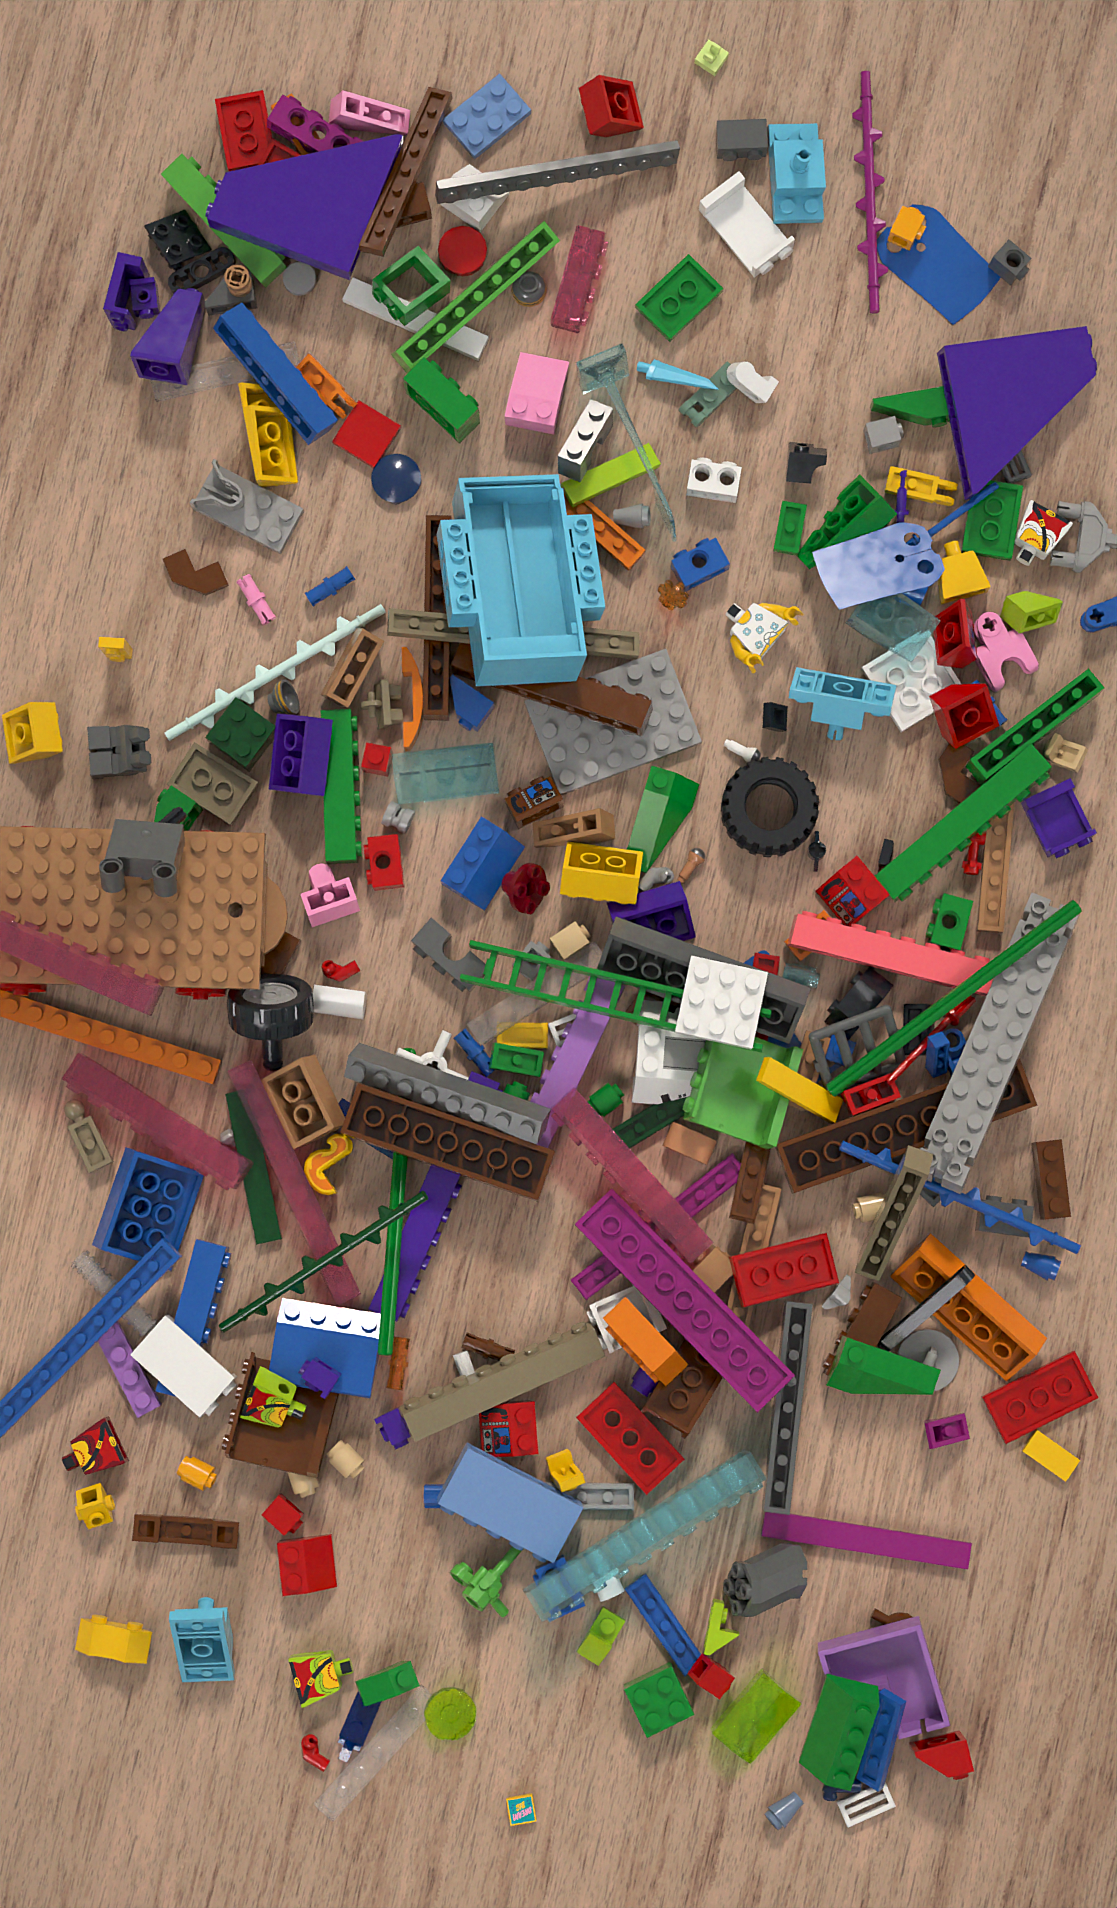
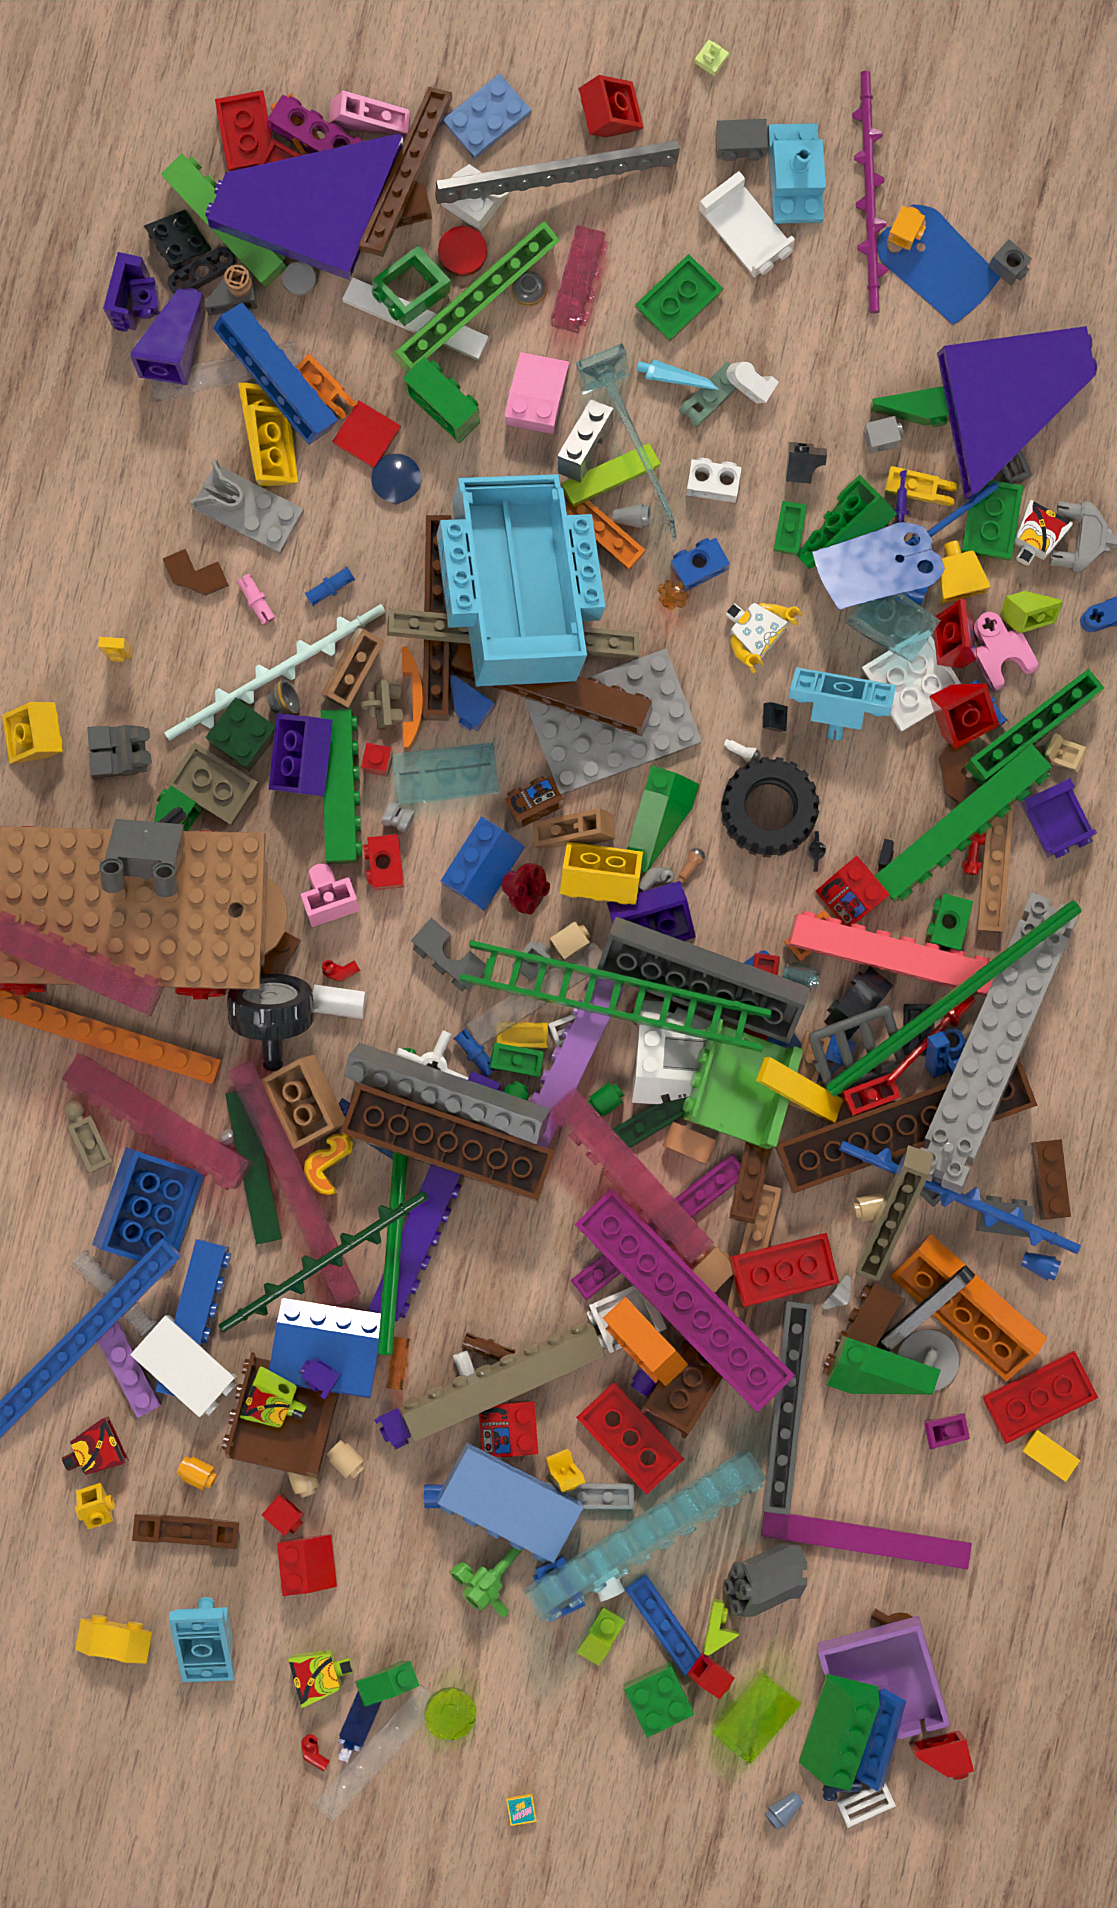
white plate [675,956,768,1050] -> none

